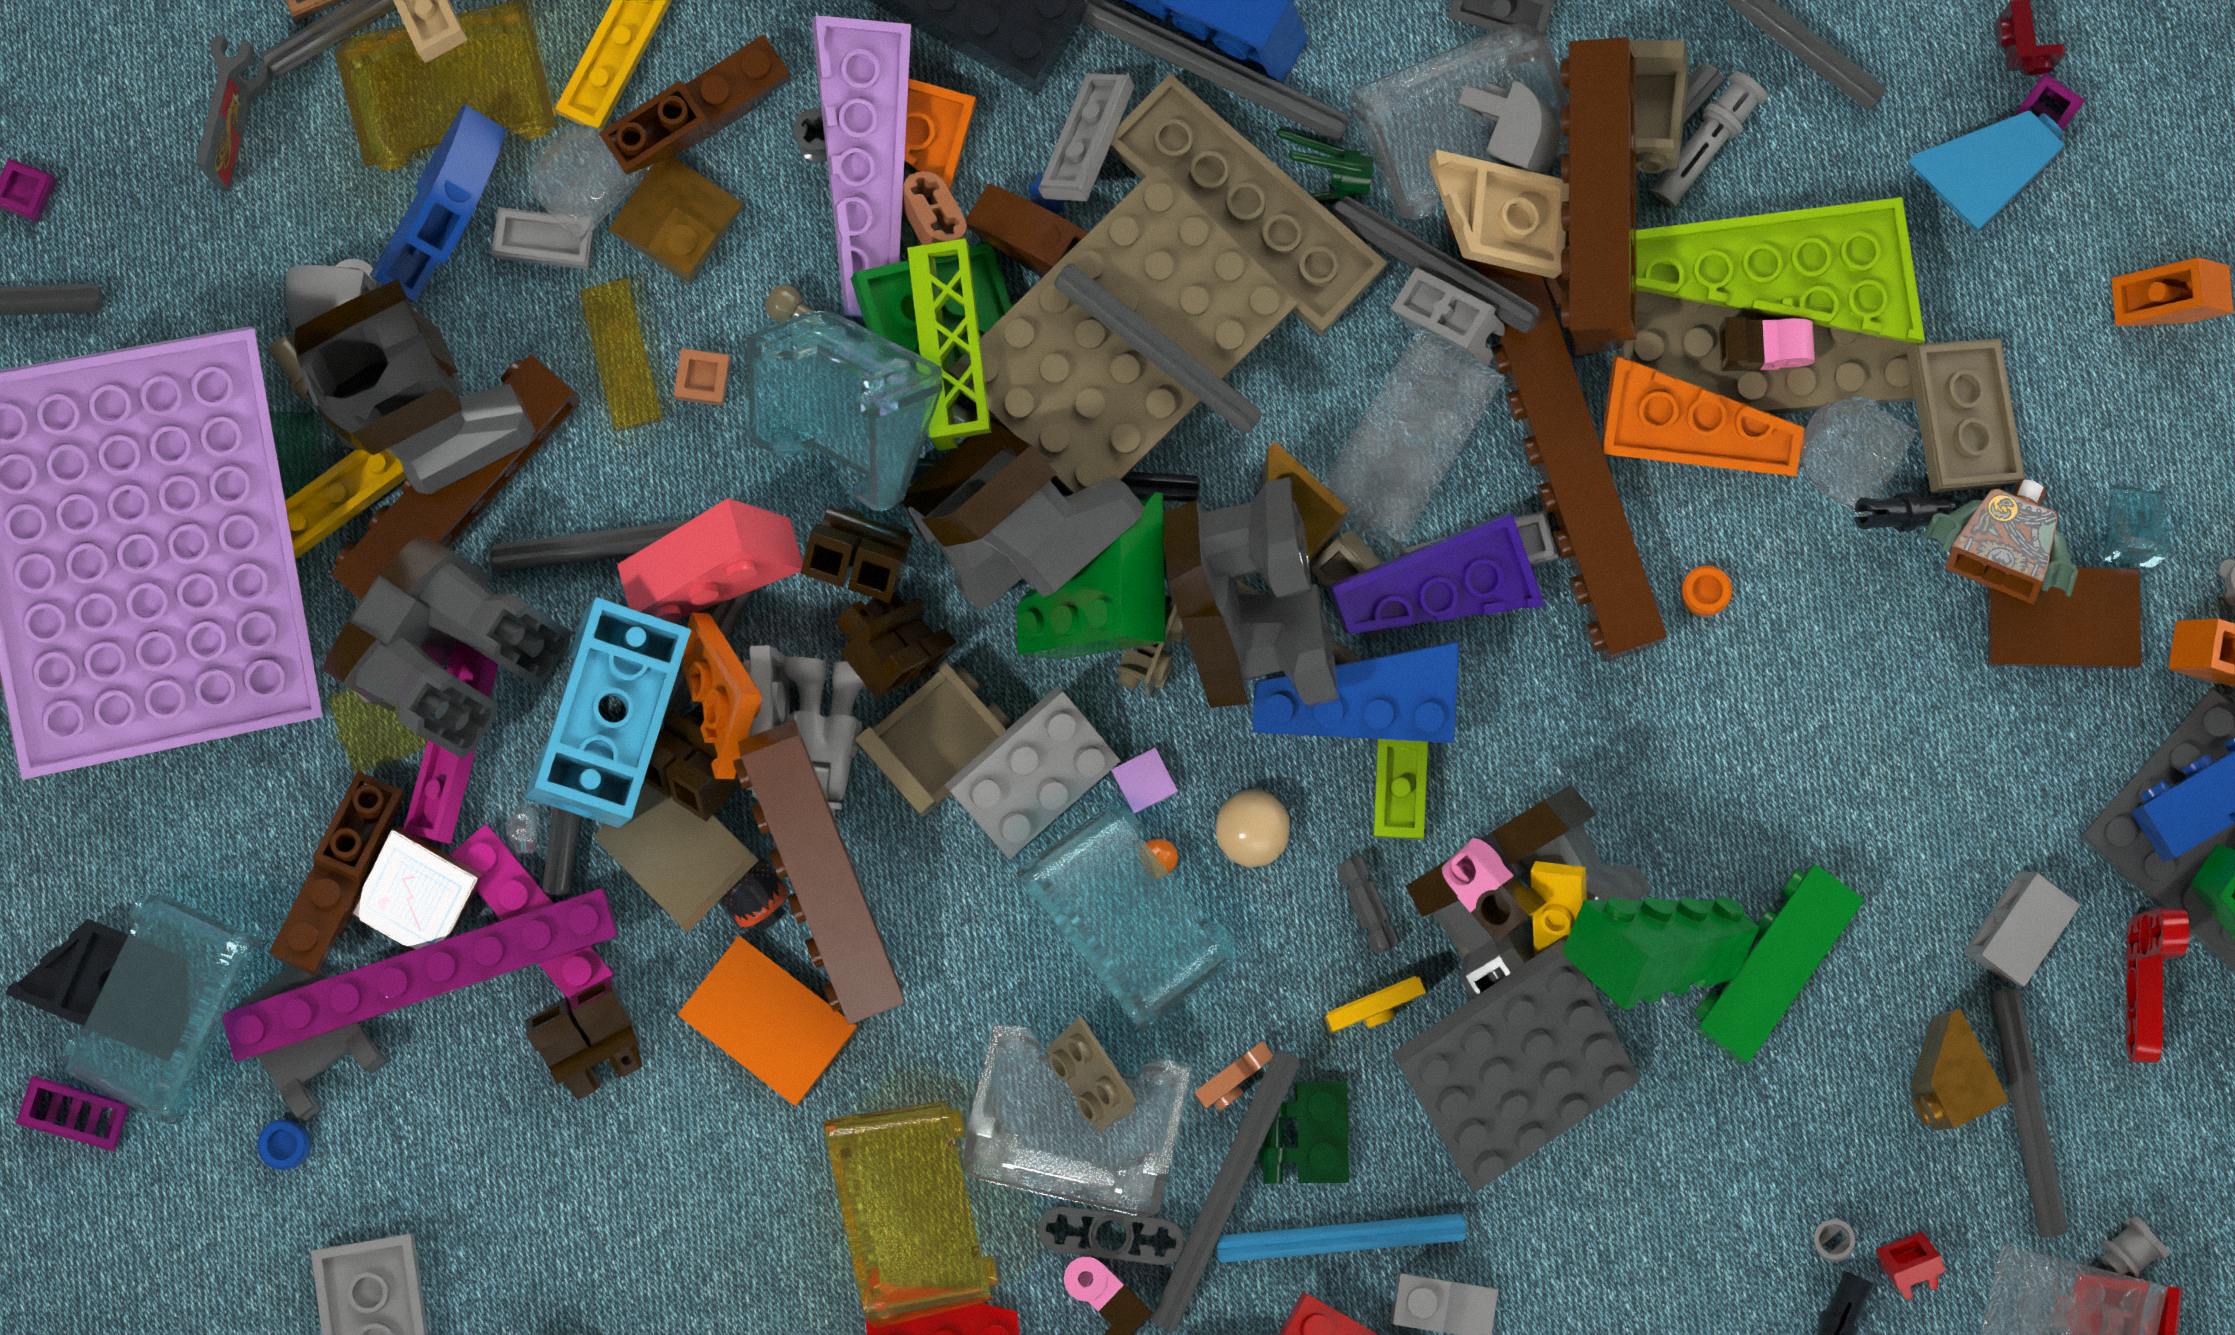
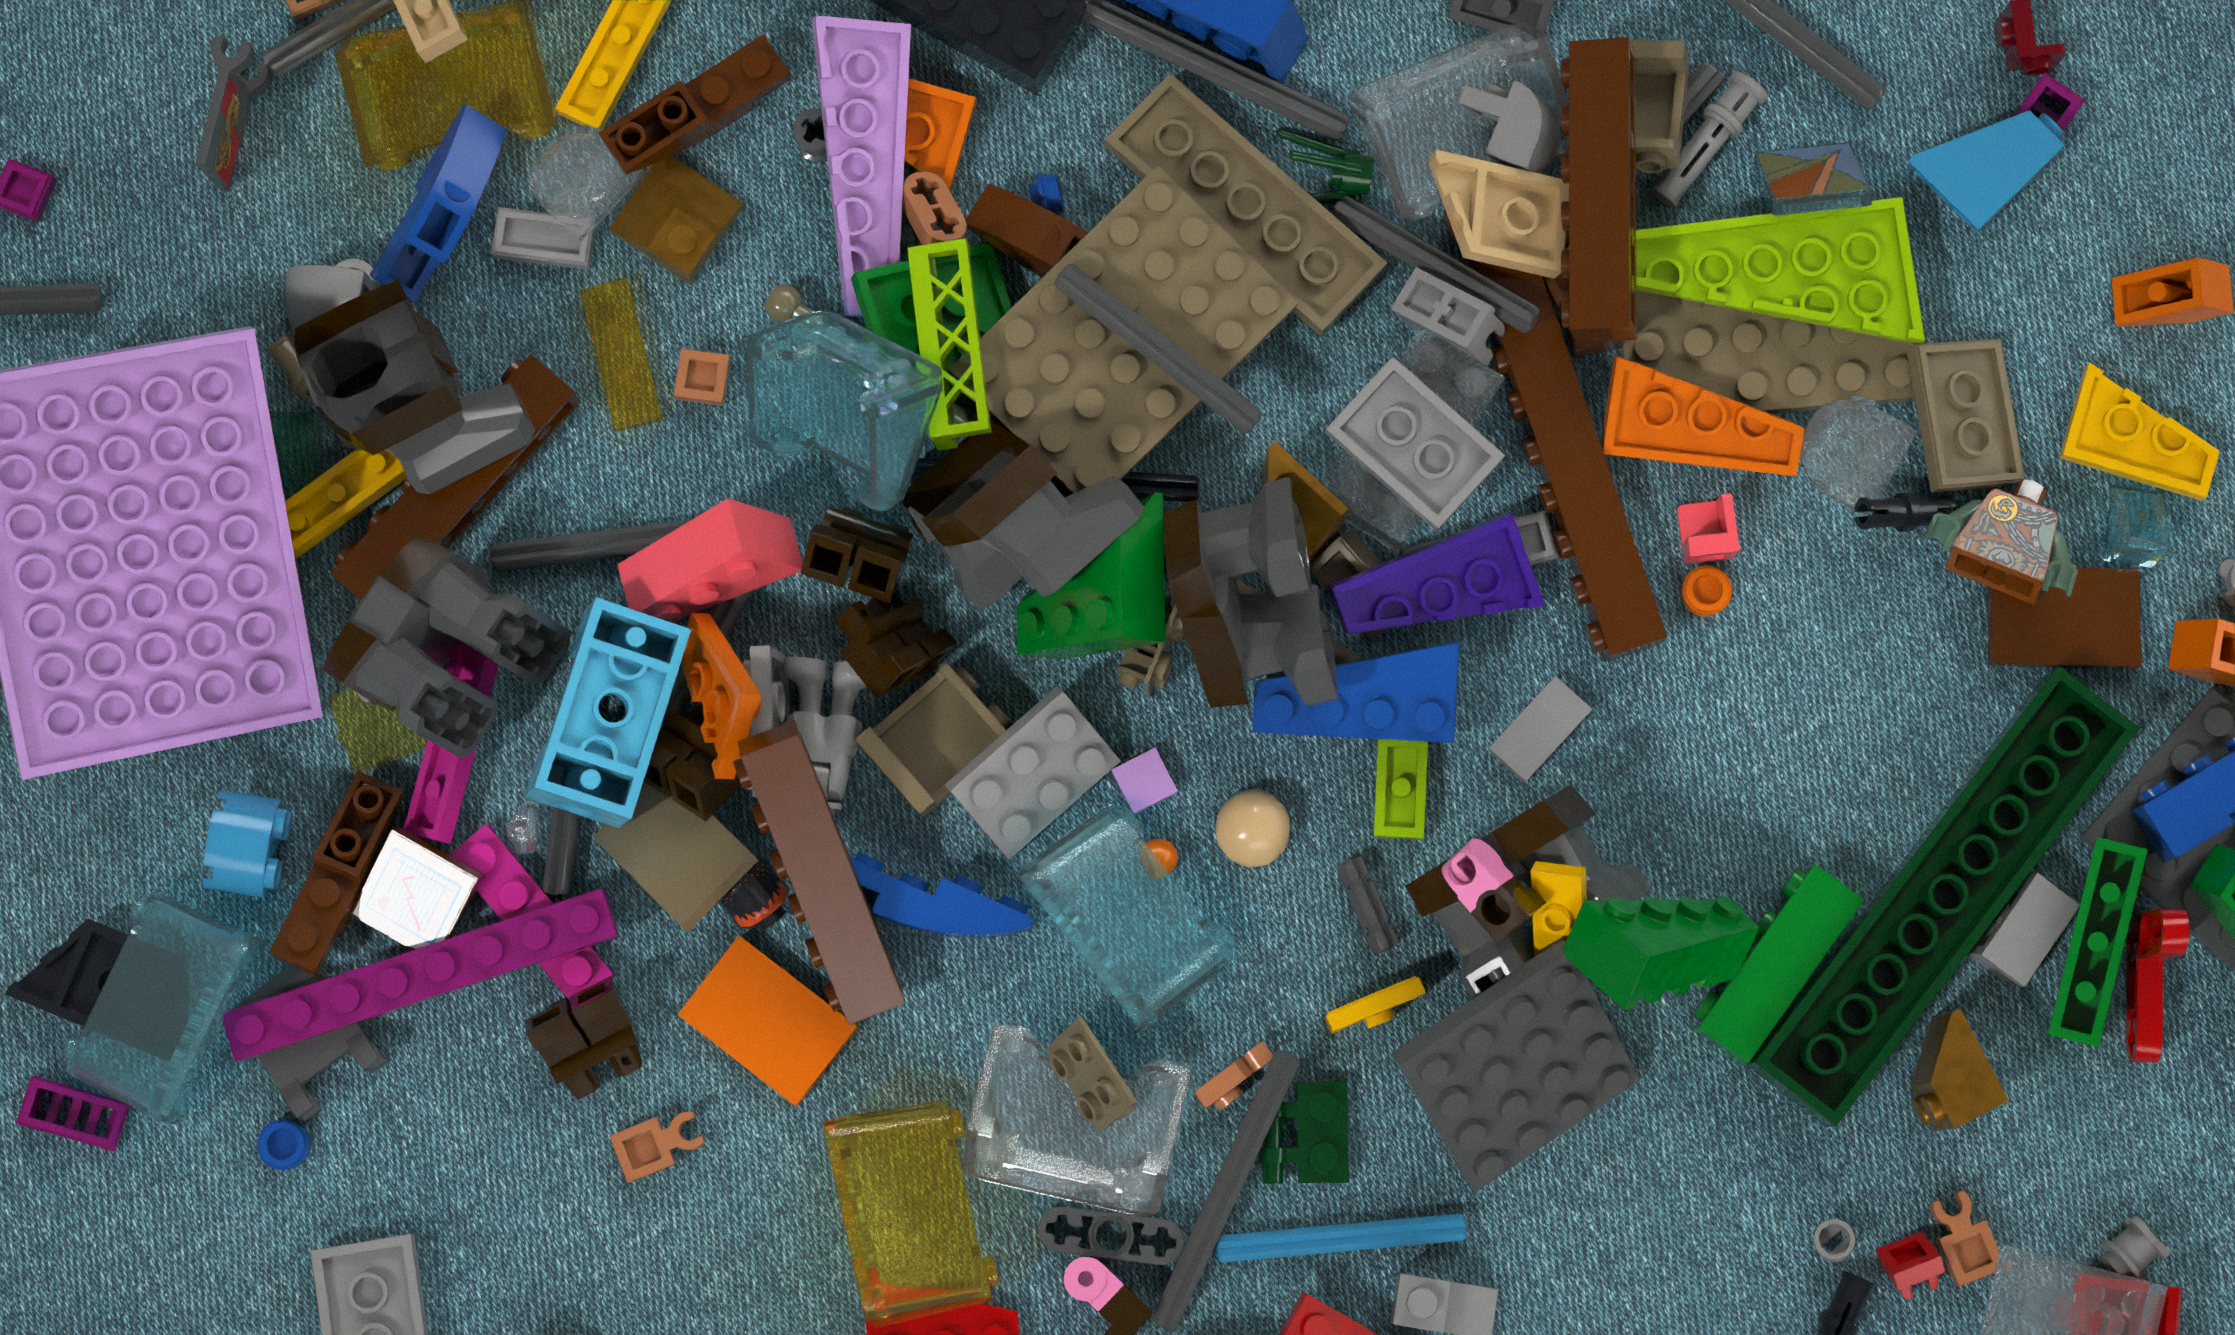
light grey tile [1038,73,1135,201] -> none
leg [1719,317,1815,372] -> none
dark grey axle [1991,987,2068,1237] -> none
none -> dark azure brick [203,790,293,898]
none -> nougat plate [609,1111,706,1183]
none -> blue slope [850,852,1035,938]
none -> light grey plate [1325,357,1505,532]
none -> light grey tile [1488,676,1592,783]
none -> coral panel [1676,493,1740,565]
none -> dark green brick [1746,666,2140,1128]
none -> tile [1754,142,1872,216]
none -> nougat plate [1929,1190,2006,1287]
none -> green brick [2048,836,2148,1048]
none -> yellow wing [2059,362,2220,501]

